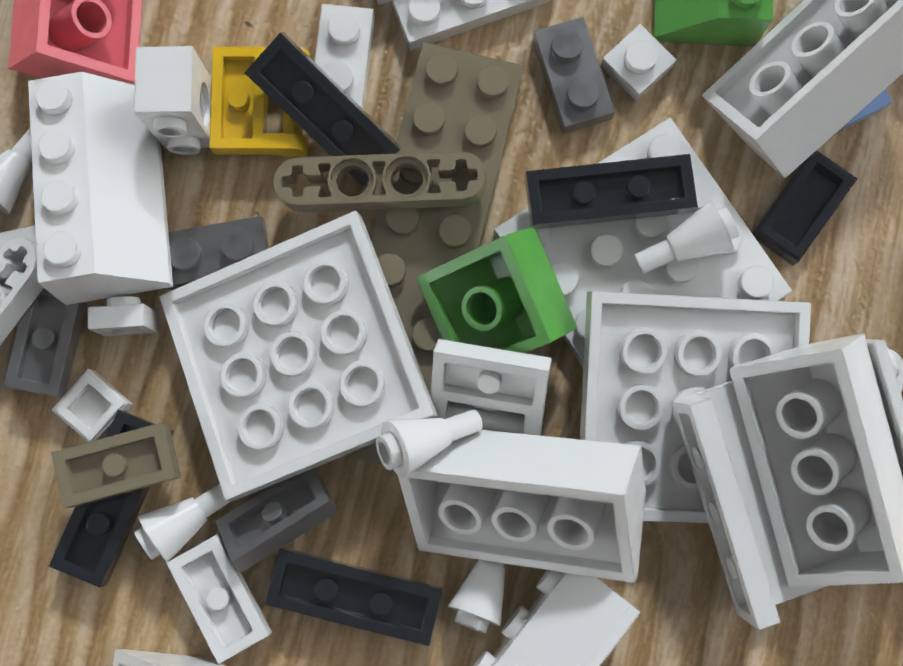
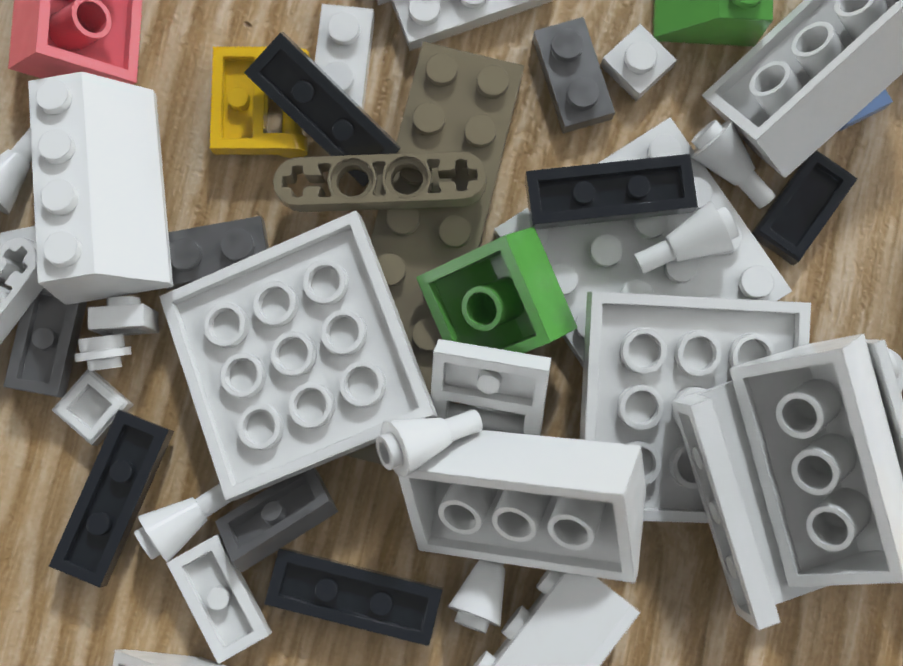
dark tan plate [51,422,181,508] -> none
white brick [134,46,212,155] -> none
none -> white plate [74,334,132,371]
none -> white cone [691,120,776,209]

